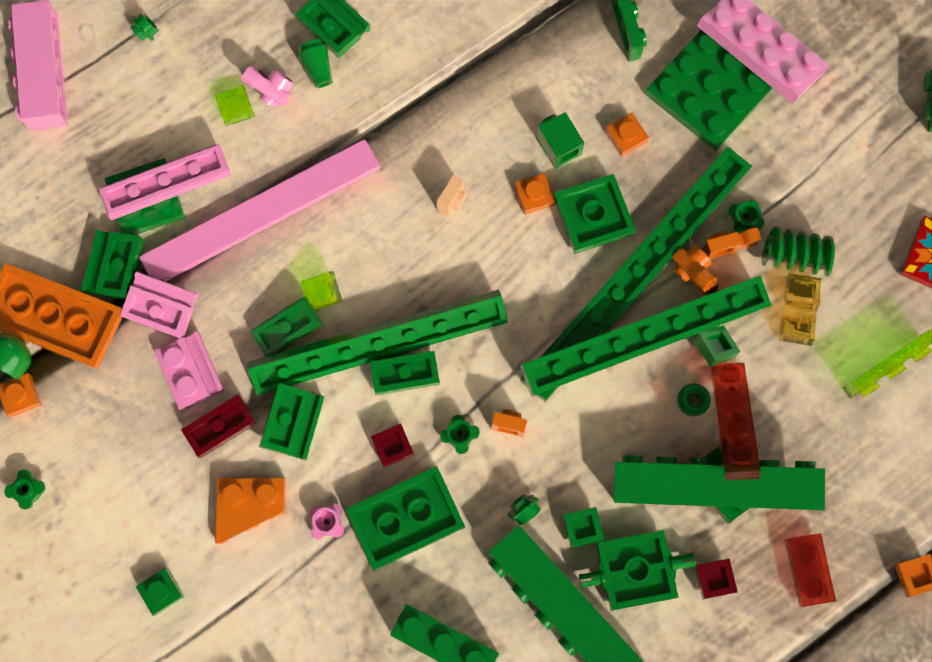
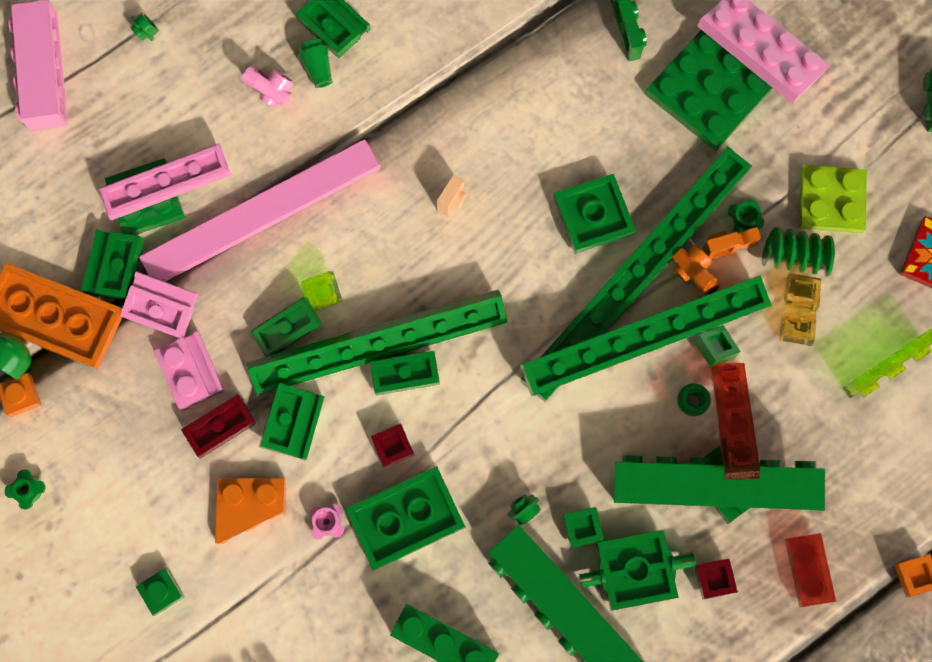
clear neon green plate [215,85,255,127] -> none
green plate [440,415,480,454] -> none
orange plate [491,409,527,438] -> none
orange plate [515,173,555,215] -> none
green brick [537,112,585,169] -> none
orange plate [605,112,649,157] -> none
none -> lime plate [799,165,867,234]

